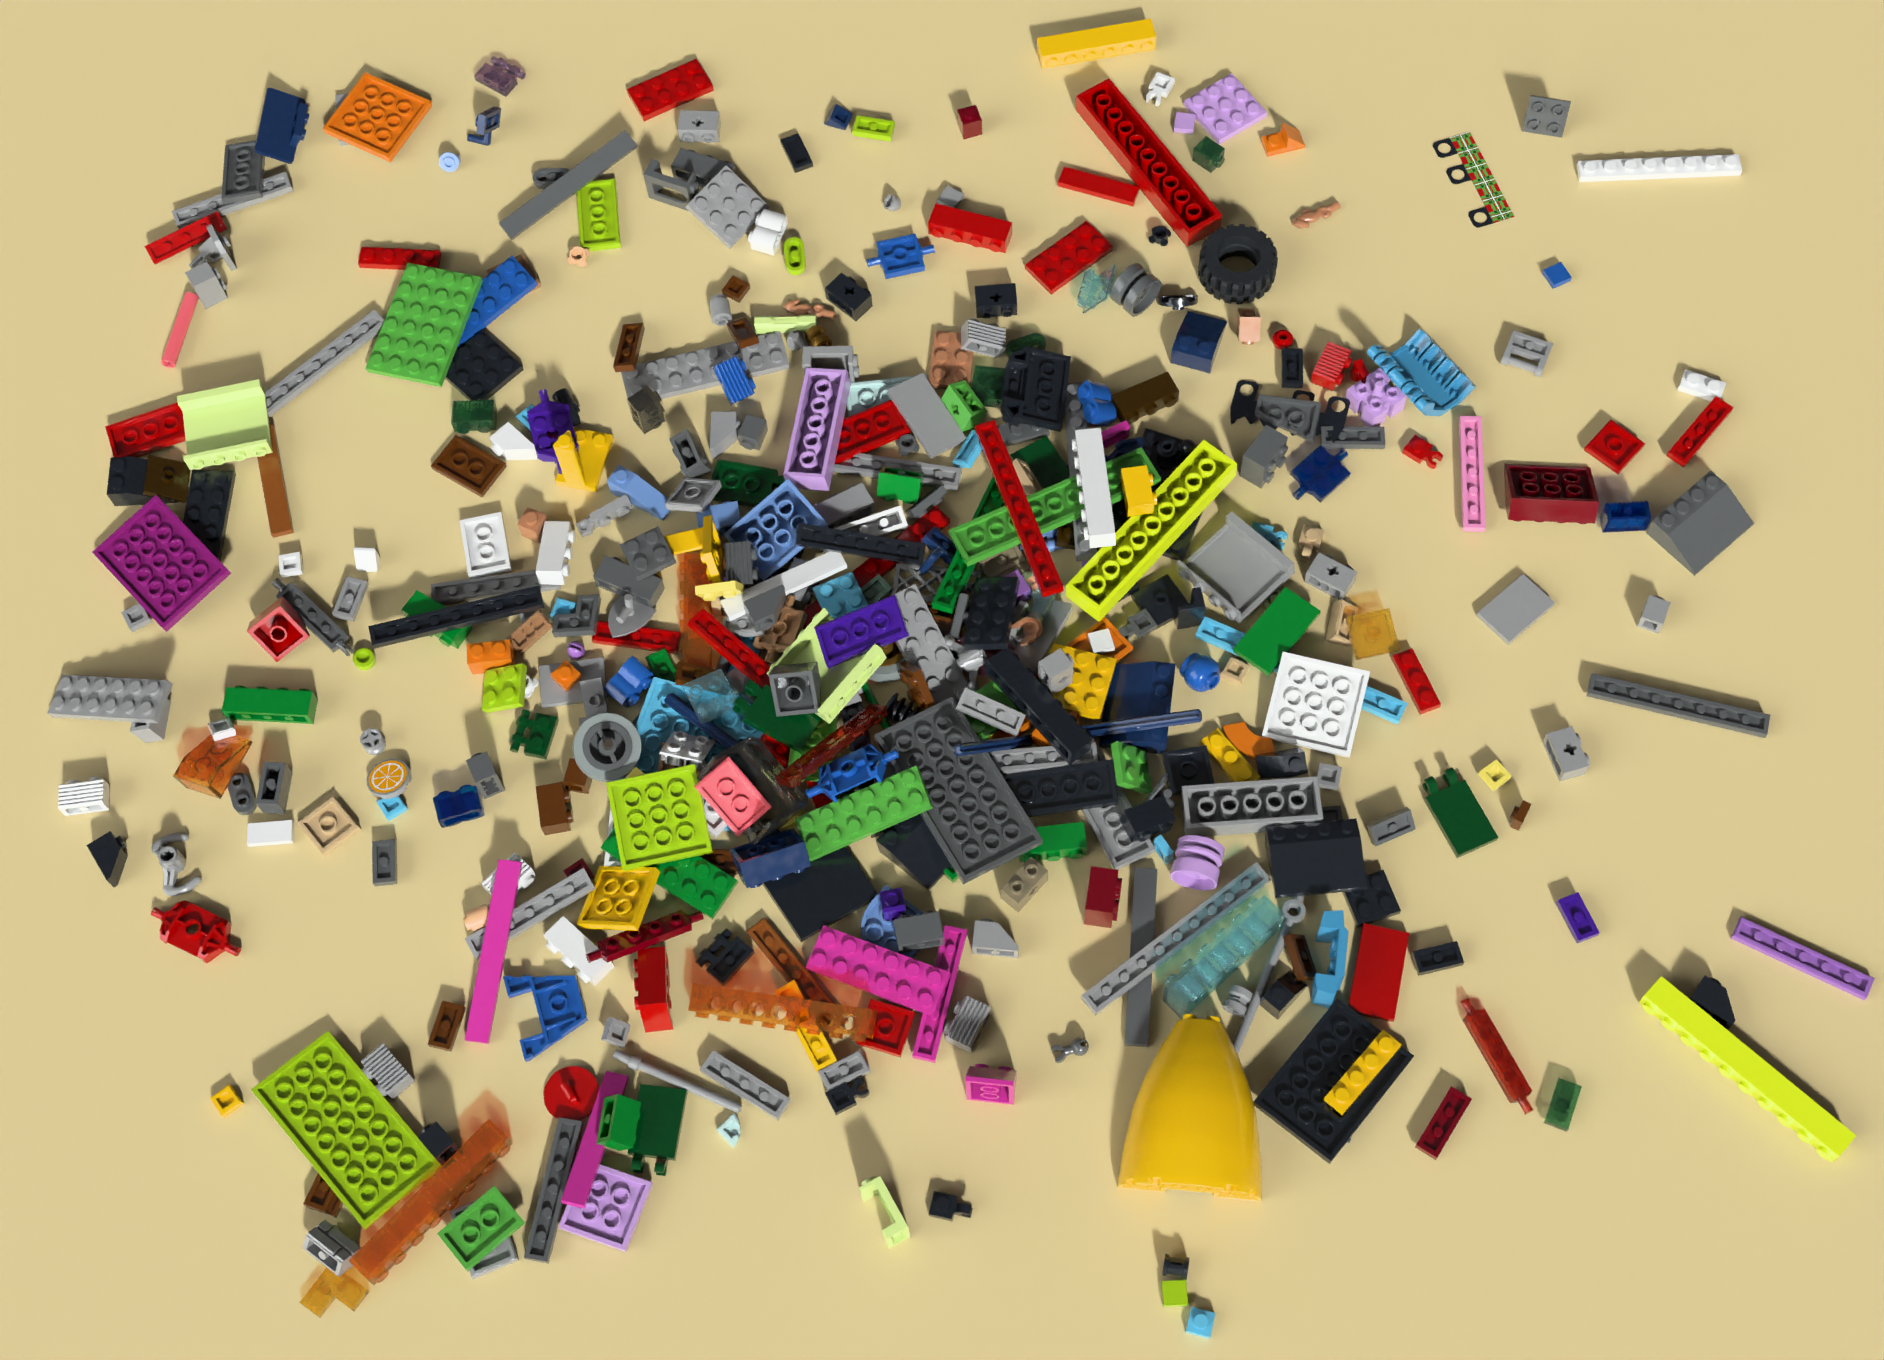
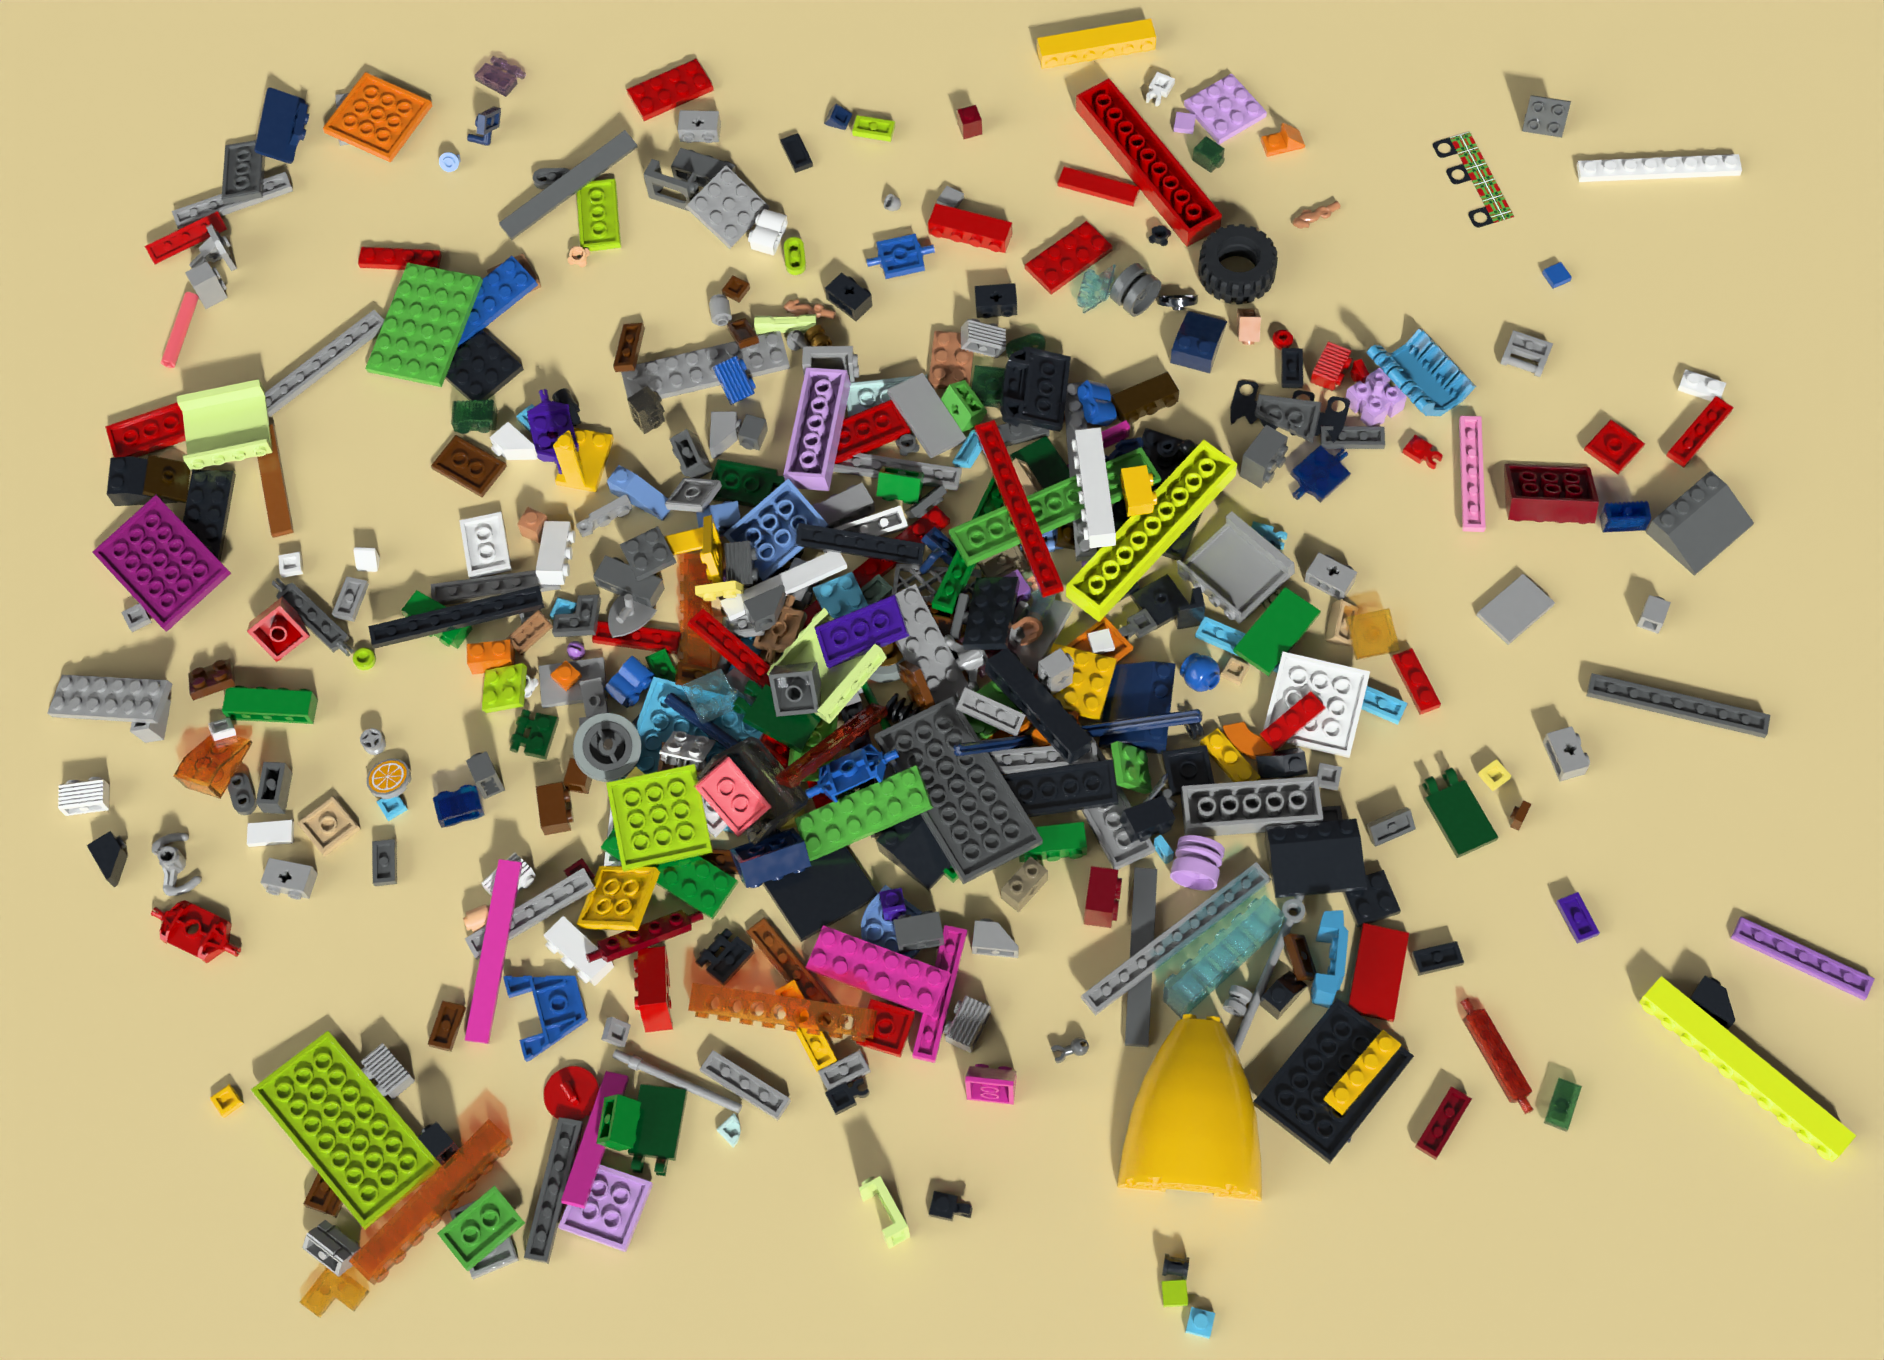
tan plate [1298,525,1324,563] -> none
none -> reddish brown plate [188,659,235,701]
none -> light grey brick [260,858,318,900]
none -> black bush [1184,722,1204,740]
none -> red plate [1260,691,1326,752]

